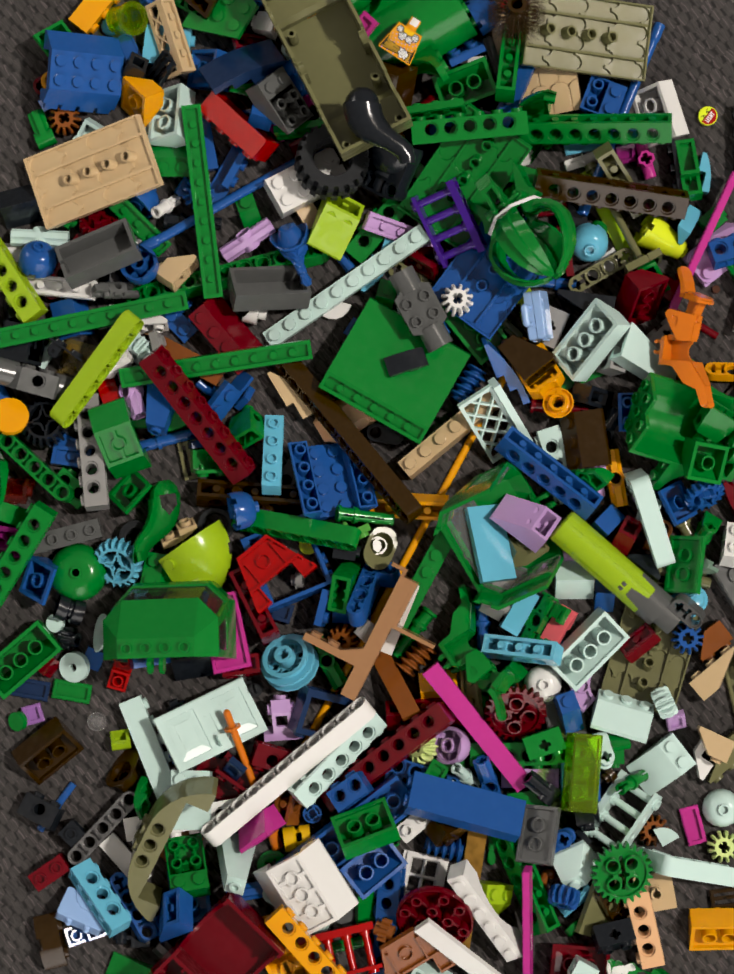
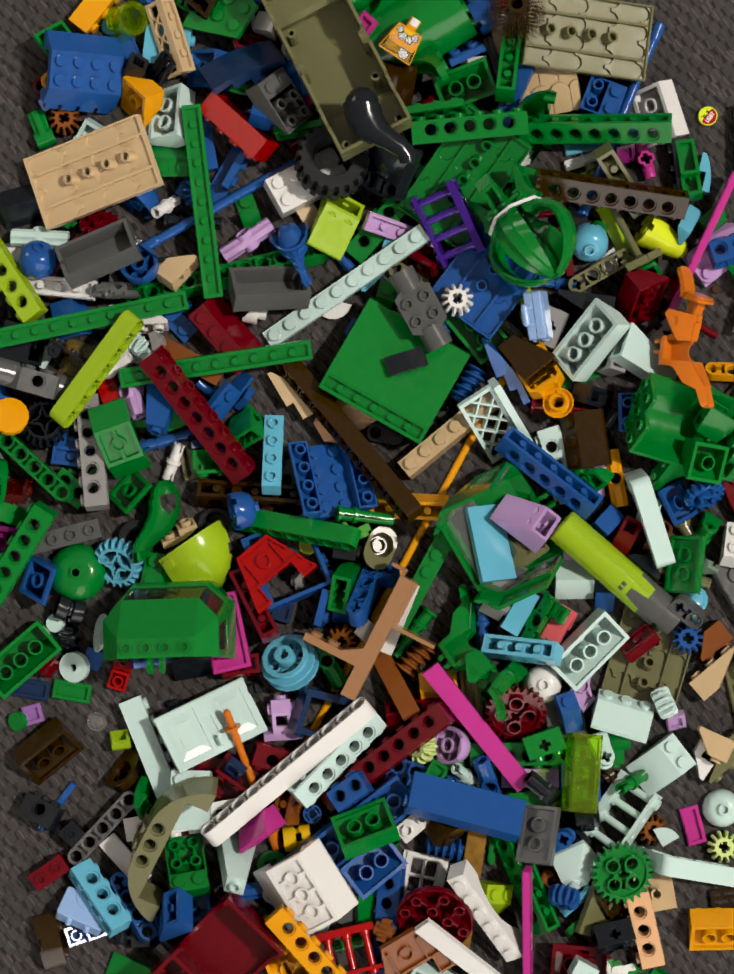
green tile [108,200,172,257] -> none
none -> white pin [162,441,186,482]

